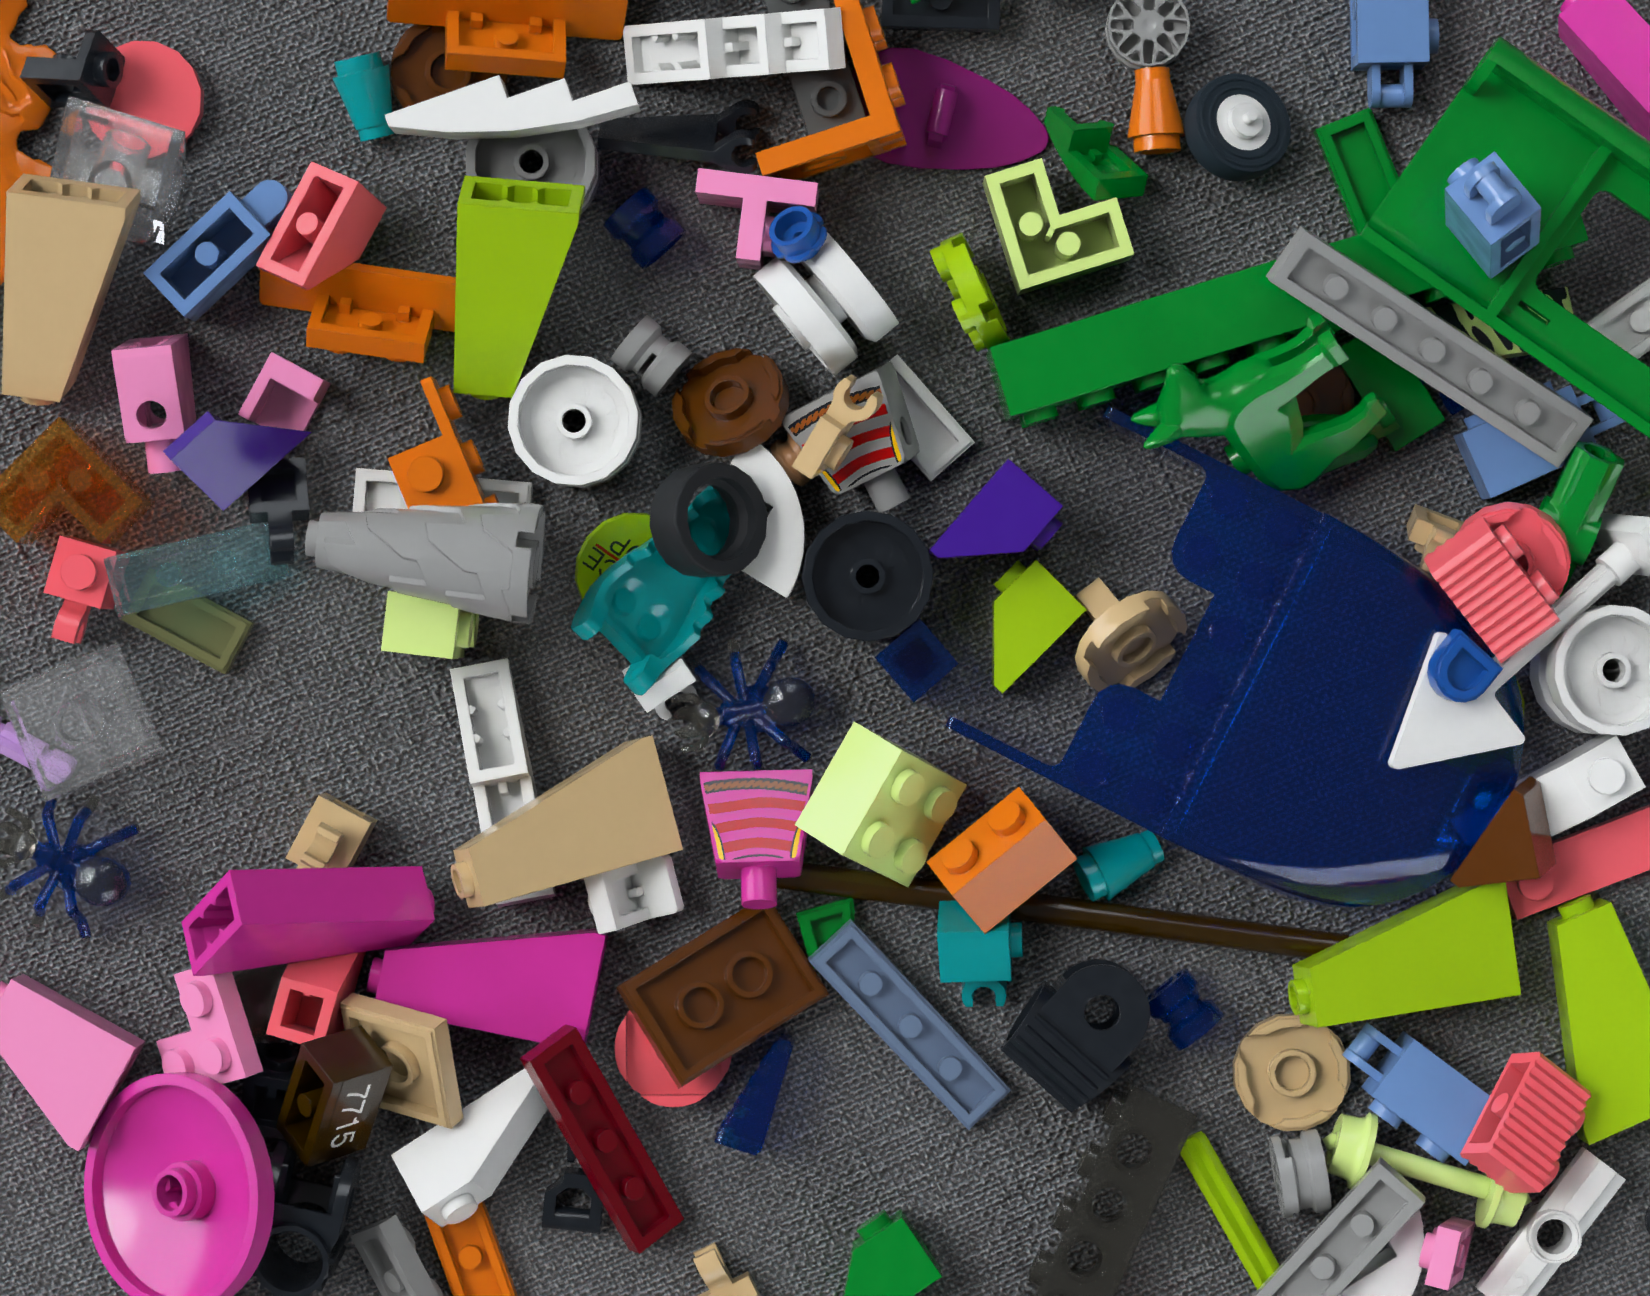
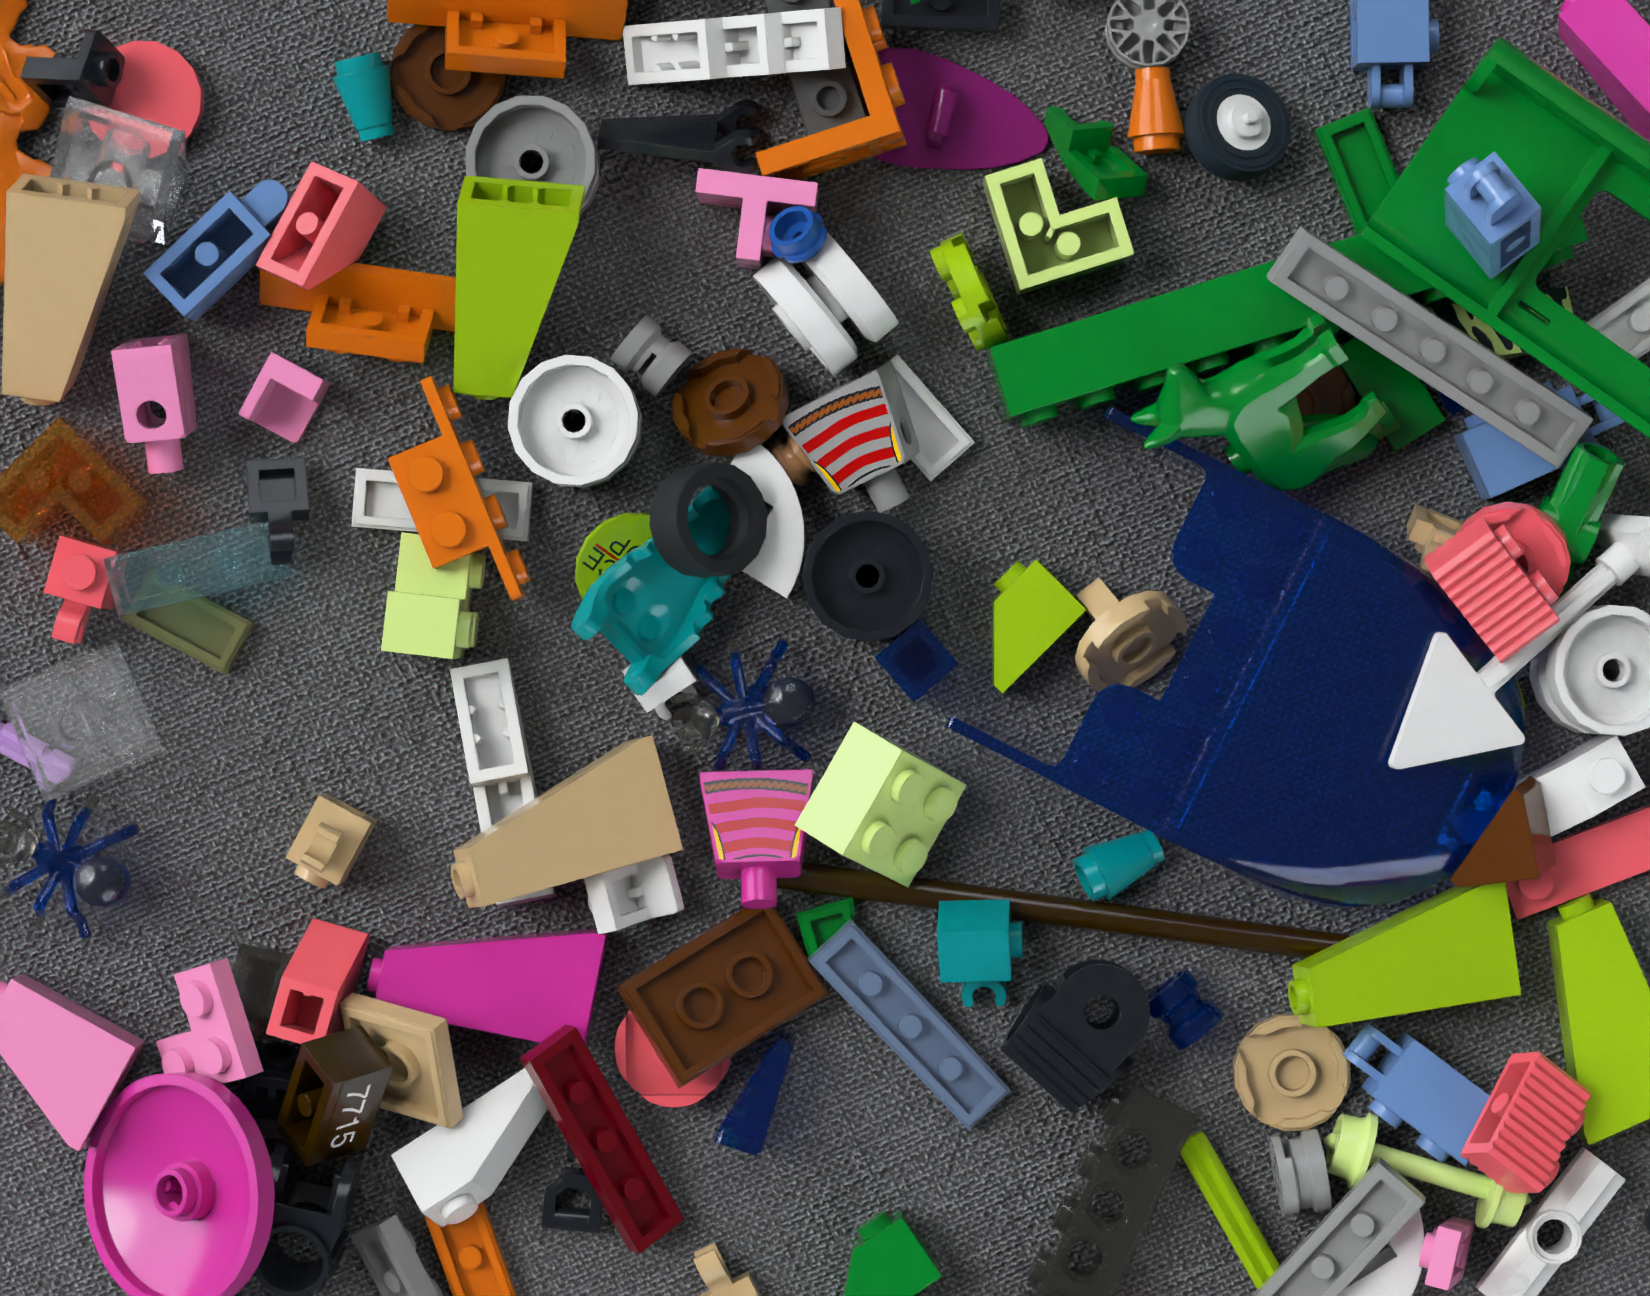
dark purple slope [163,411,311,511] -> none
dark pink slope [181,866,435,976] -> none
light grey cone [305,502,545,624] -> none
white slope [385,75,641,140] -> none
clear blue wheel [603,187,686,270] -> none
tan plate [791,374,883,479] -> none
orange slope [926,787,1078,934] -> none
dark purple slope [928,459,1063,559] -> none
blue tile [1427,629,1503,703] -> none

